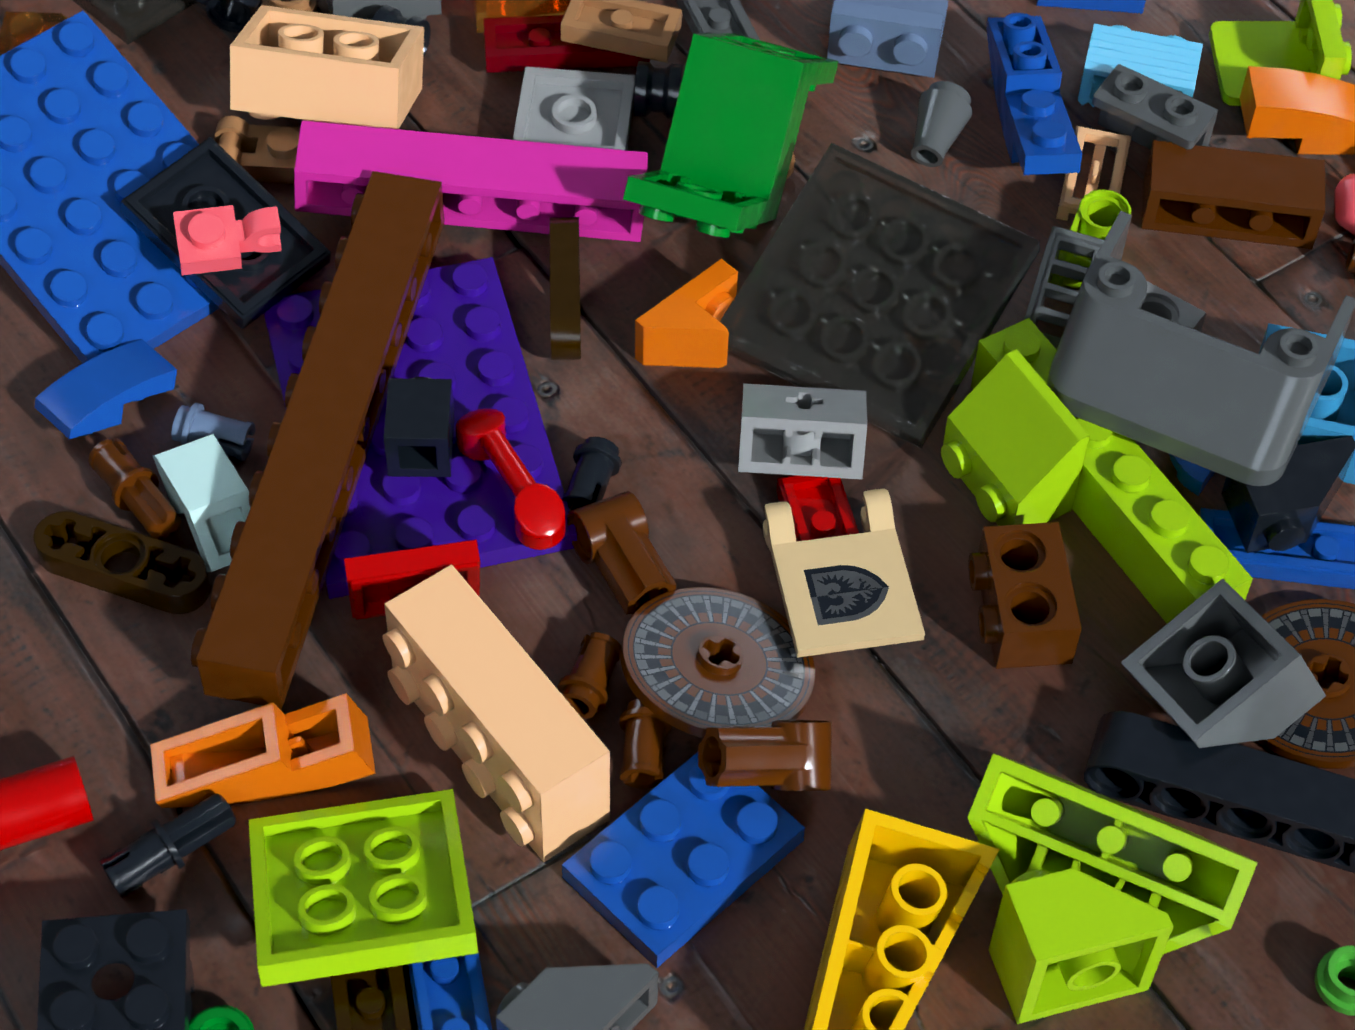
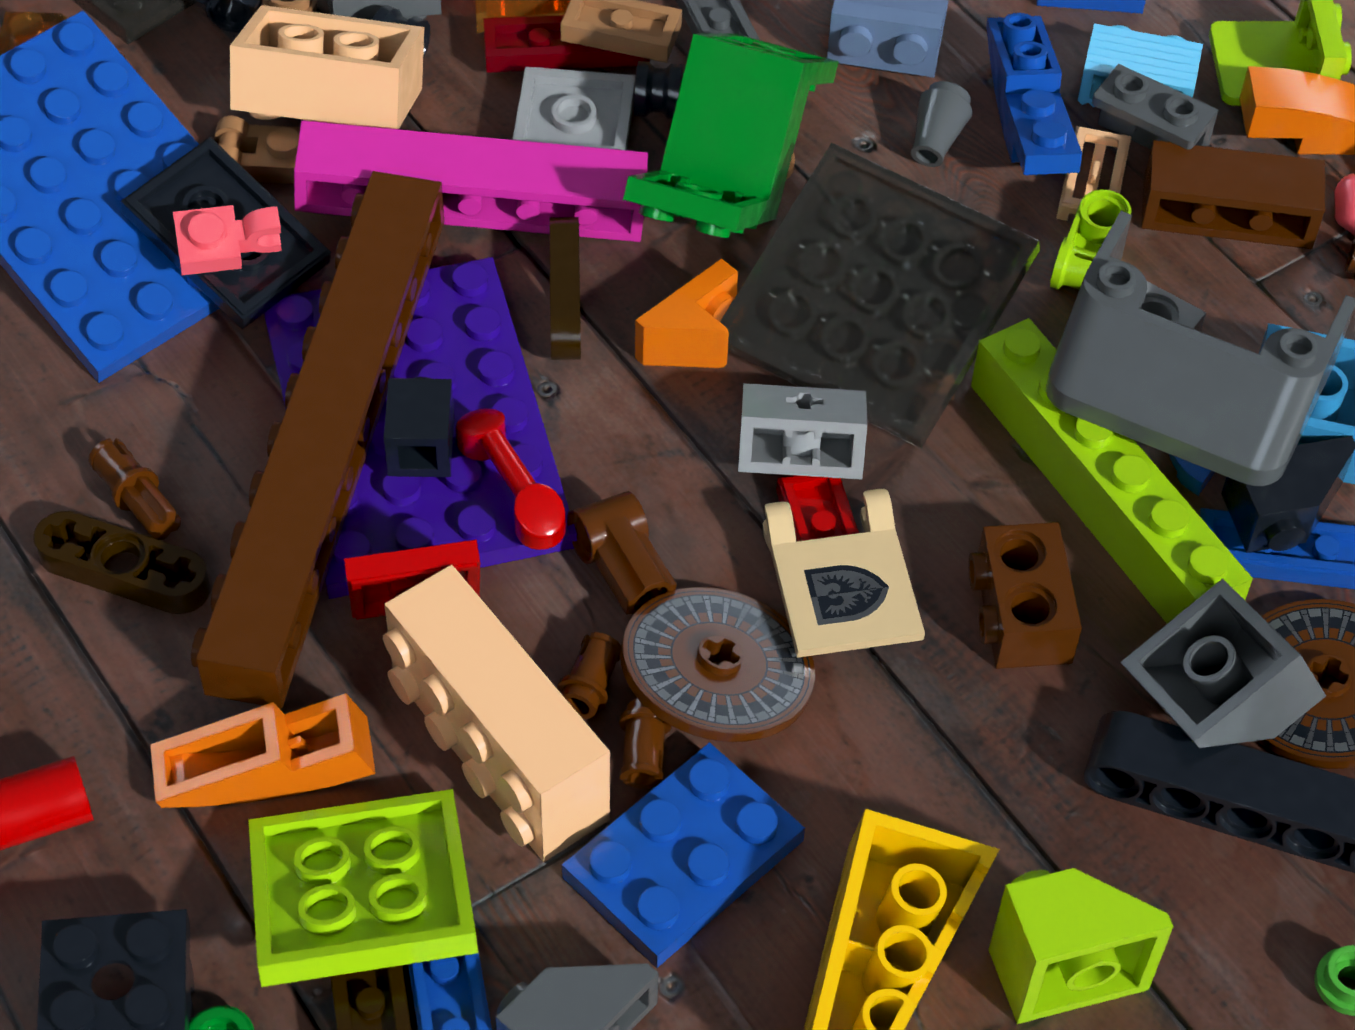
blue slope [34,339,177,439] -> none
black axle [99,794,237,899] -> none
light aqua slope [153,434,251,572] -> none
sand blue pin [171,402,255,461] -> none
black pin [562,436,622,510] -> none
reddish brown piece [698,720,832,791] -> none
lime slope [941,349,1090,526] -> none
lime wedge [967,753,1258,954] -> none
dark grey slope [1024,226,1104,350] -> none

